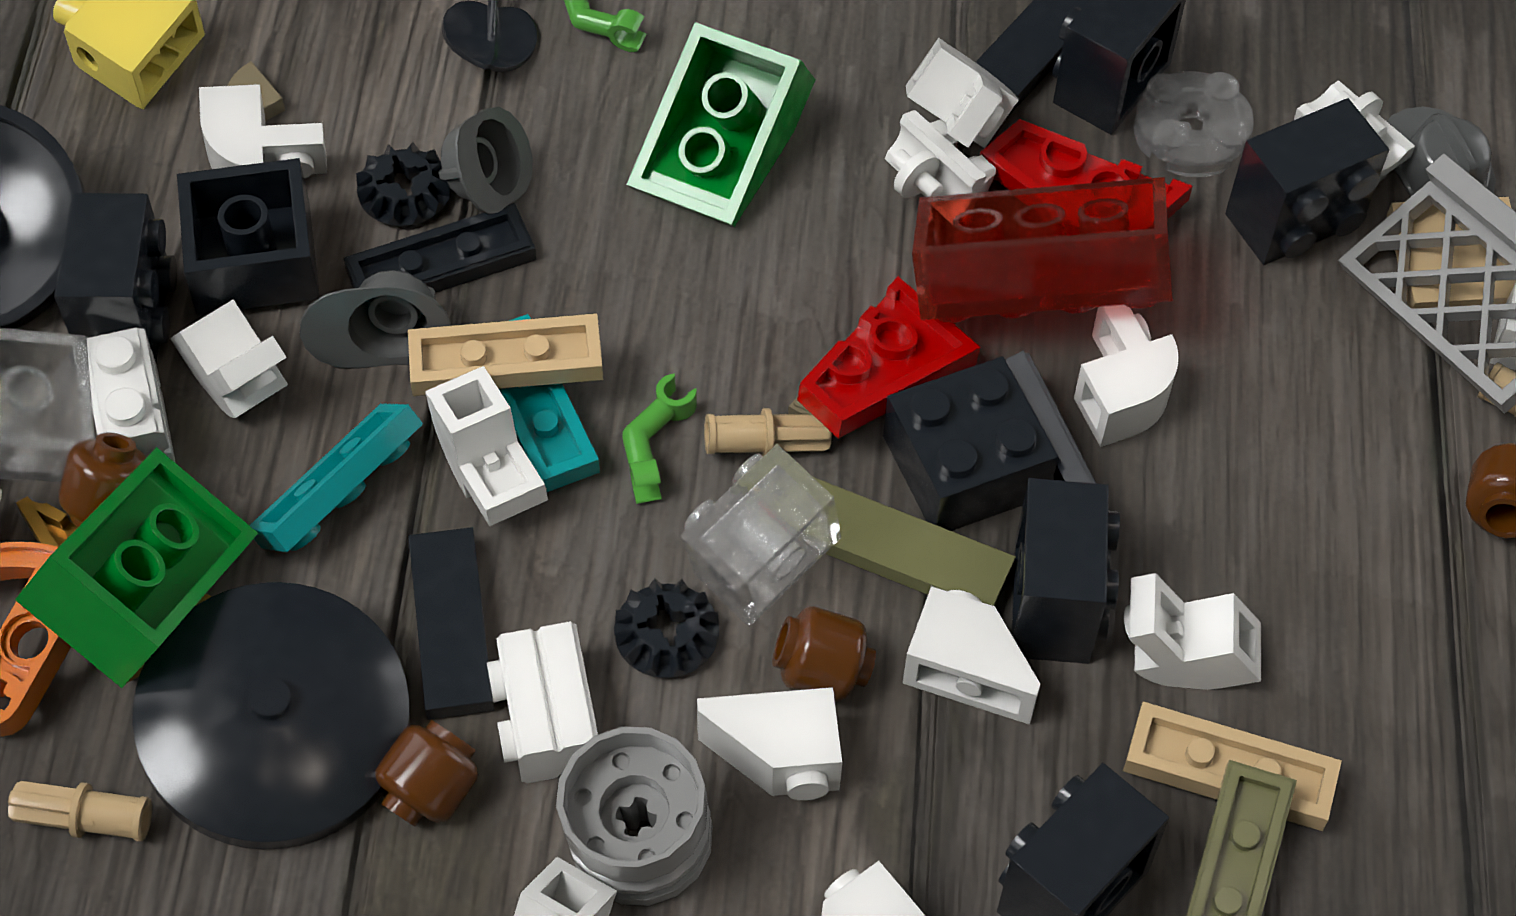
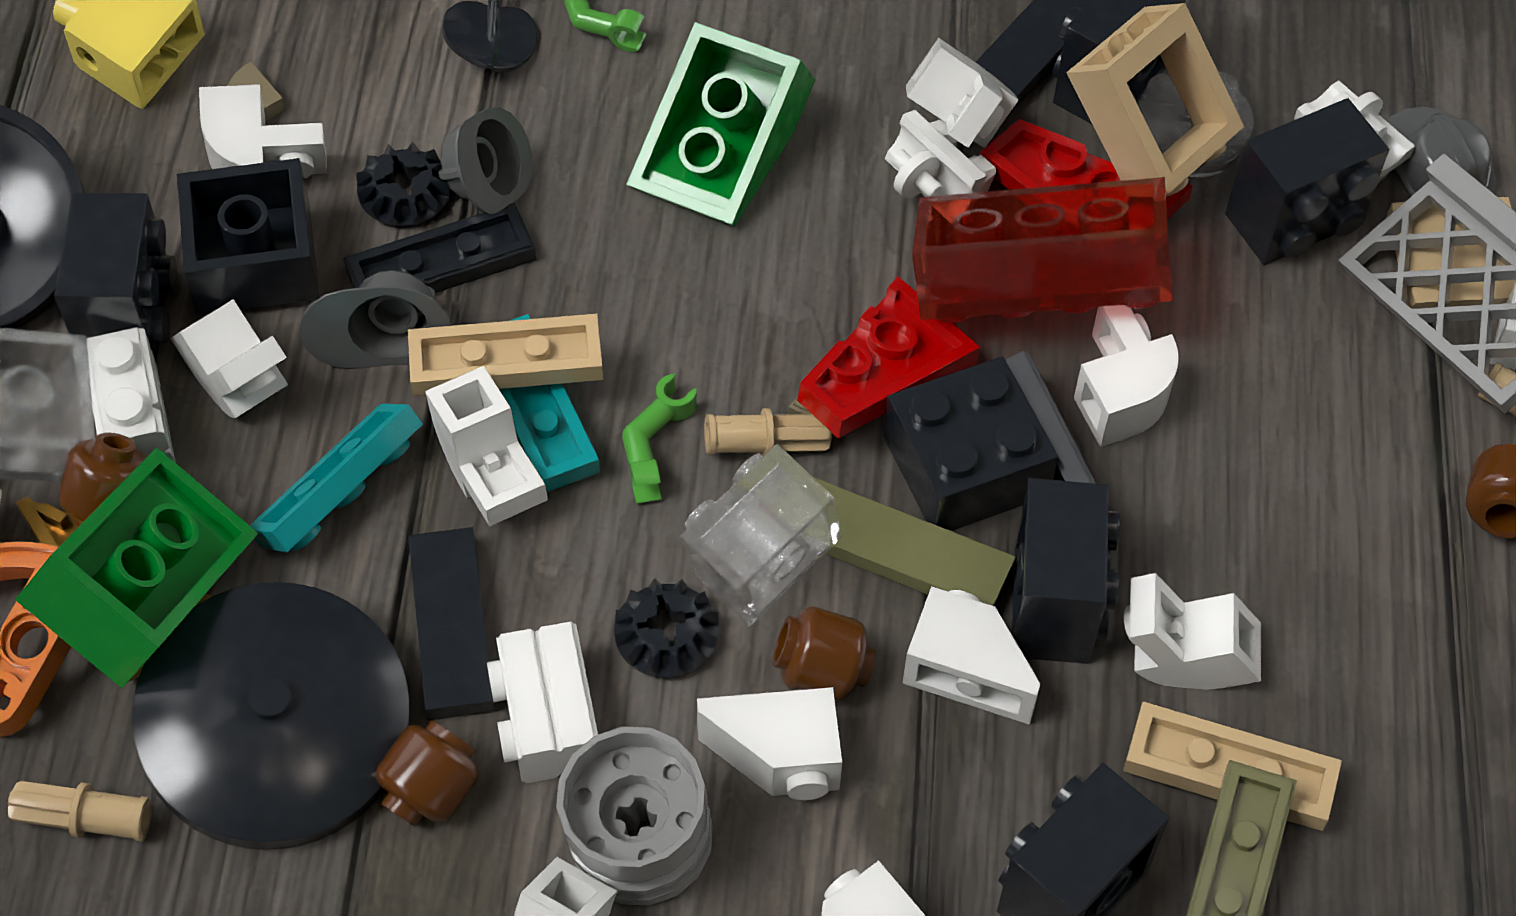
none -> tan window [1066,3,1244,198]

